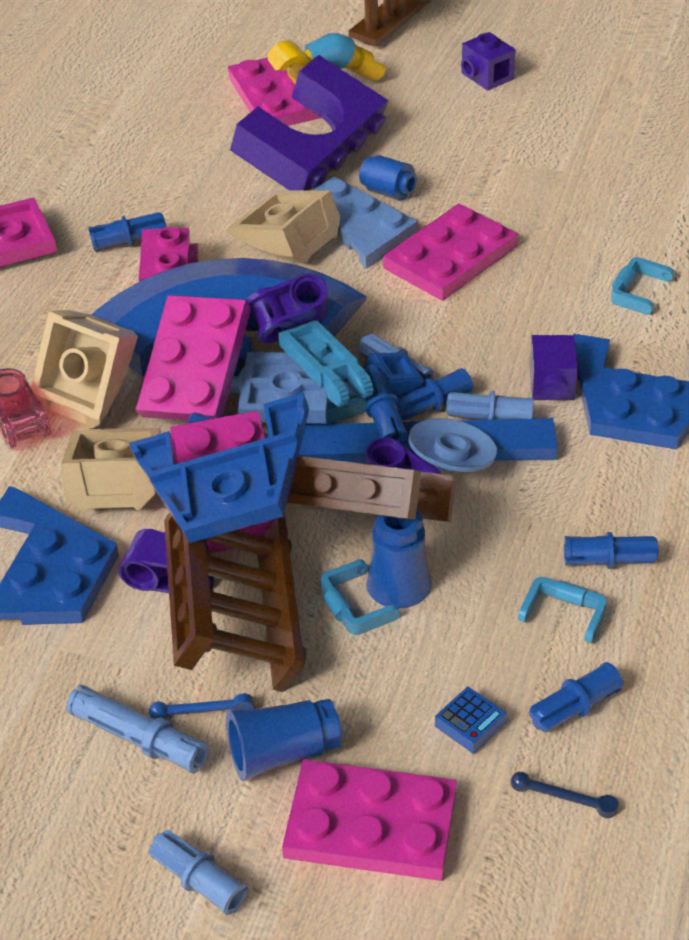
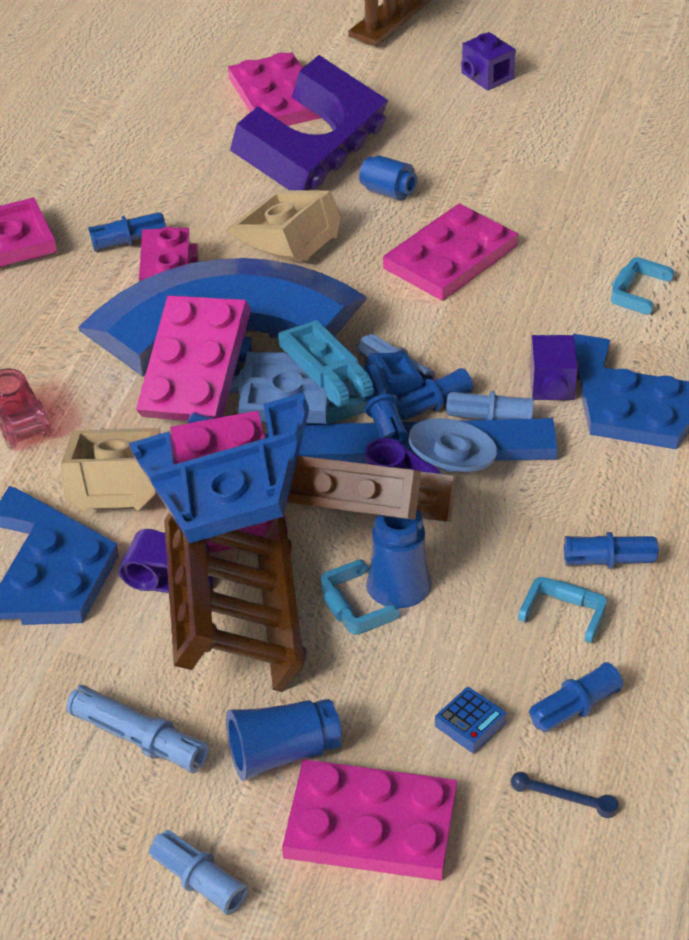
tan slope [30,310,138,429] -> none
blue hinge [149,693,254,719] -> none
dark purple piece [246,273,329,343] -> none
yellow piece [268,33,387,84] -> none
medium blue wing [314,176,418,269] -> none

